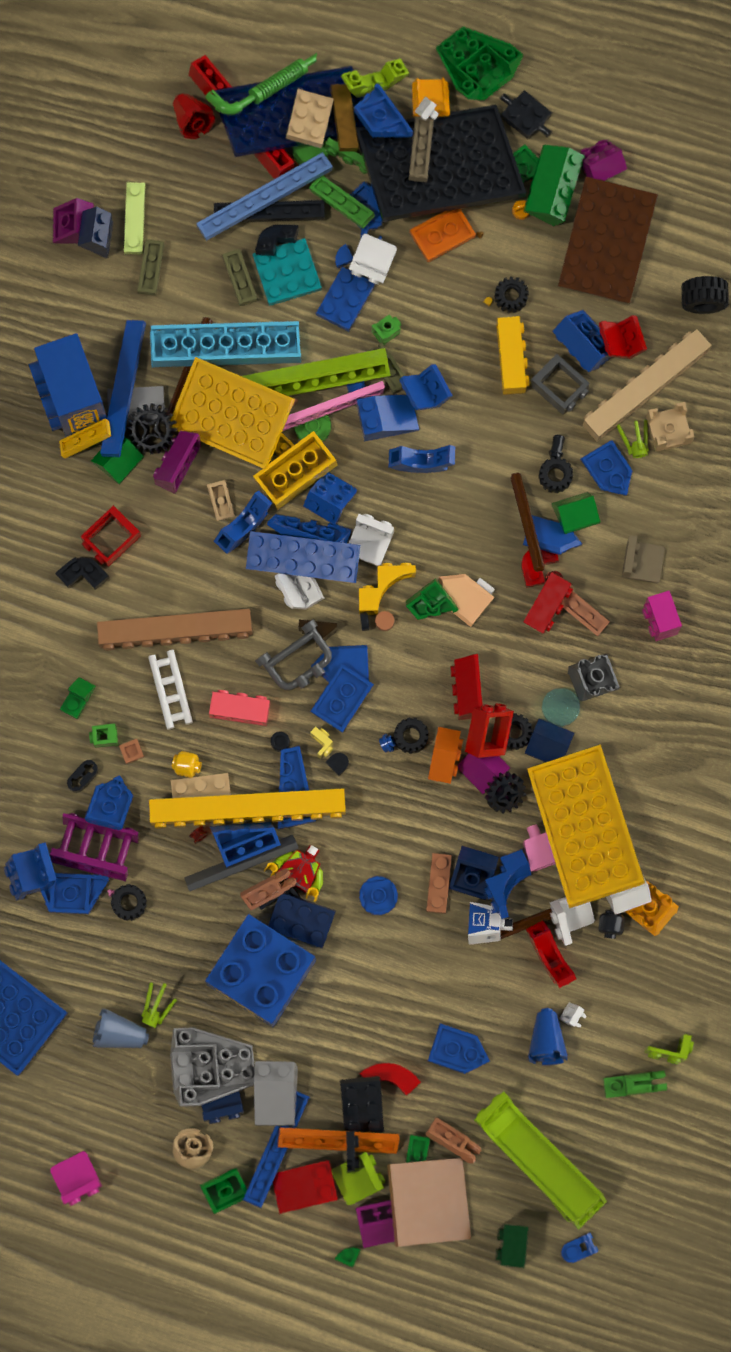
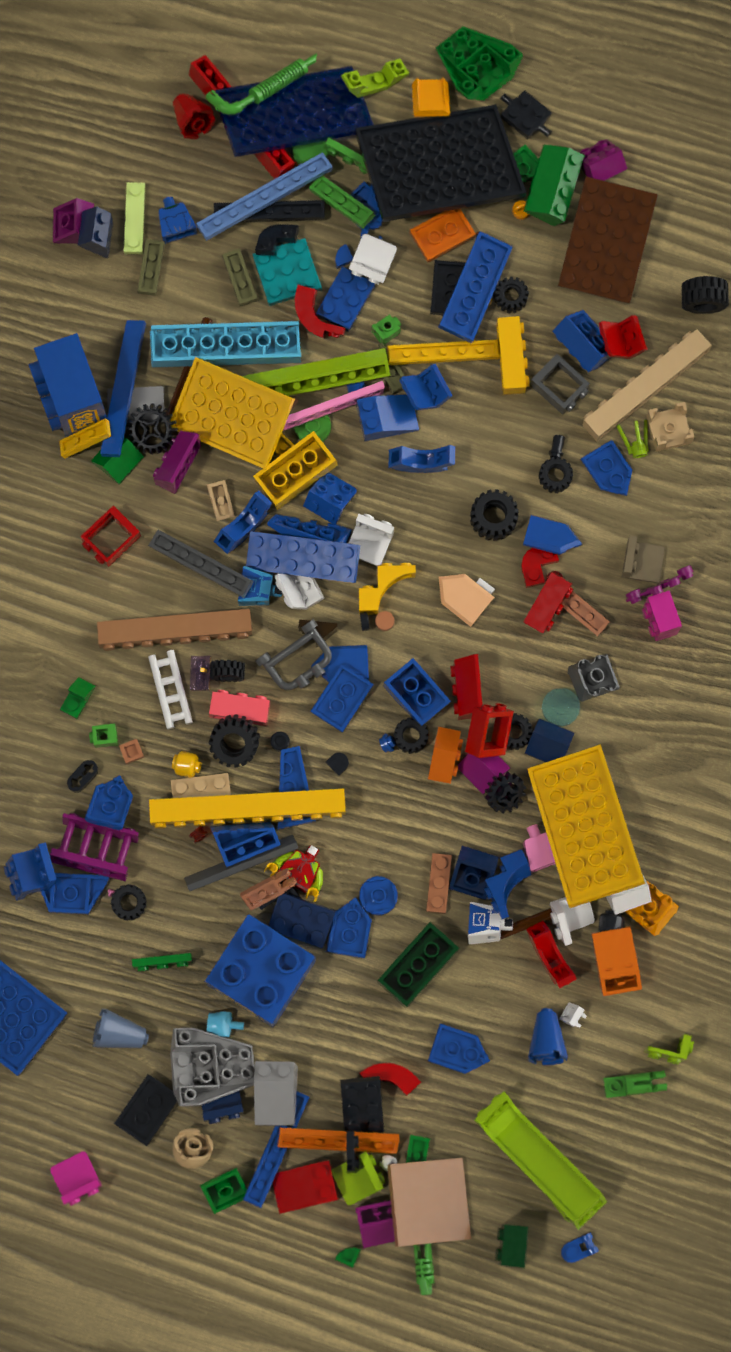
black plate [55,557,109,590] -> none
lime plant [141,982,177,1028] -> none
tan plate [286,89,333,148] -> none
light yellow bracket [310,727,333,759] -> none
pearl gold tile [330,84,358,151] -> none
blue wing [354,83,413,137] -> none
green slope [406,578,458,620] -> none
dark tan tile [409,117,434,182] -> none
white tile [415,97,439,120] -> none
nougat hinge [425,1118,482,1164] -> none
reddish brown axle [510,473,545,572] -> none
green slope [552,492,600,534] -> none
none -> black plate [114,1074,177,1146]
none -> green plate [132,953,193,972]
none -> dark grey plate [148,530,254,598]
none -> blue torso [159,197,197,244]
none -> hips [190,656,211,691]
none -> medium azure piece [207,1011,244,1037]
none -> black tyre [209,714,260,768]
none -> black tyre [210,660,245,682]
none -> dark azure torso [238,566,282,606]
none -> red arch [295,285,346,339]
none -> blue tile [326,897,372,959]
none -> dark green brick [377,922,459,1009]
none -> white hinge [379,1155,397,1172]
none -> blue slope [383,658,451,726]
none -> yellow tile [387,340,500,365]
none -> bright green hinge [413,1243,434,1295]
none -> black tile [430,260,465,315]
none -> blue plate [438,231,513,343]
none -> black tyre [470,489,519,541]
none -> orange slope [591,927,642,996]
none -> magenta plant [625,565,694,604]

